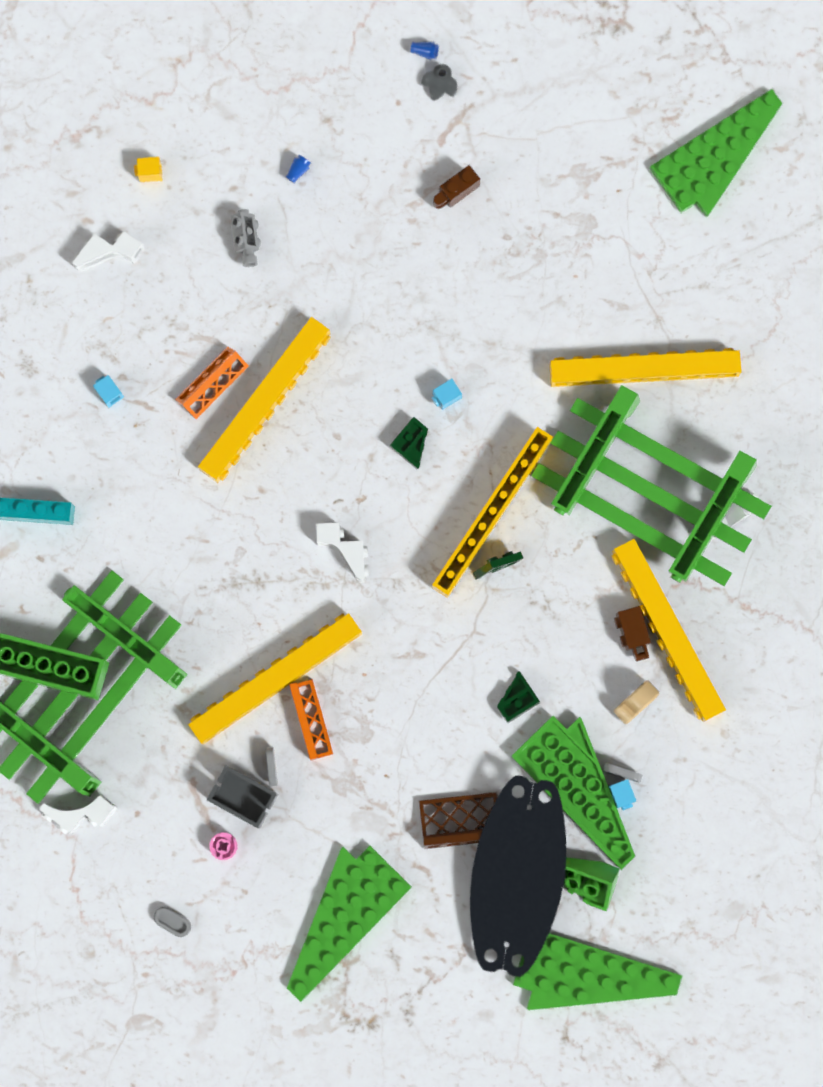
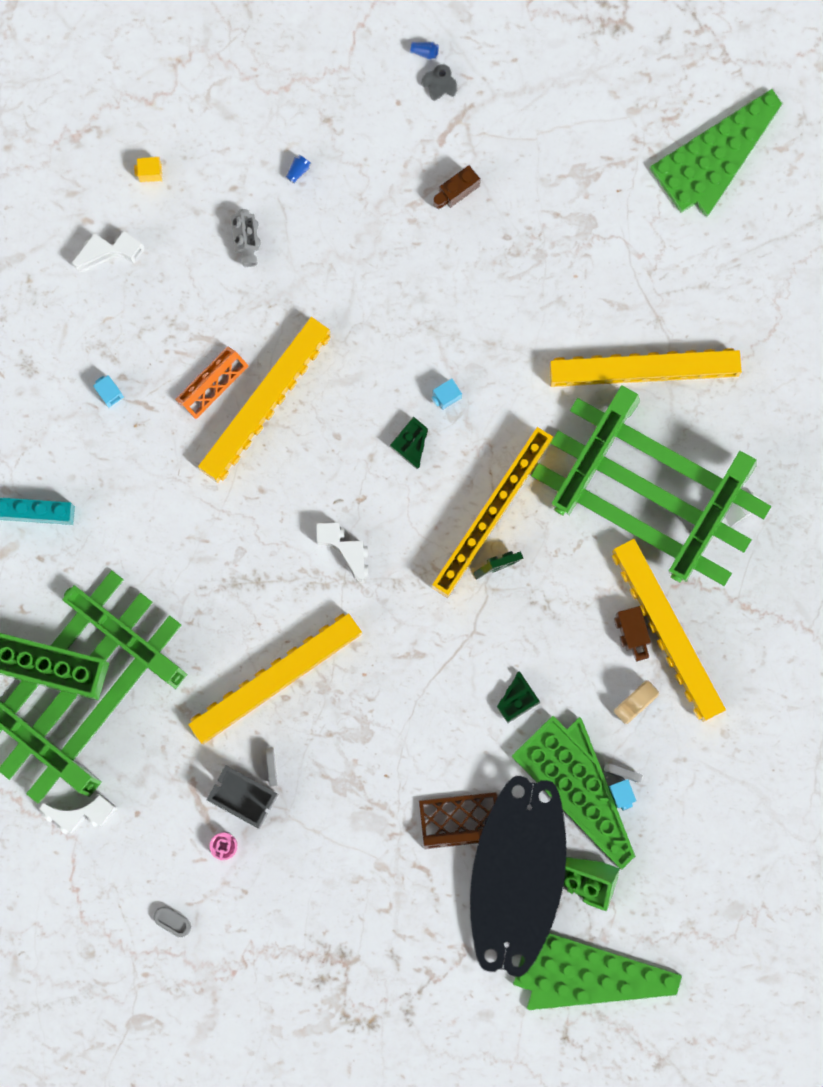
bright green wing [287,846,412,1002] -> none
orange fence [289,679,333,761] -> none

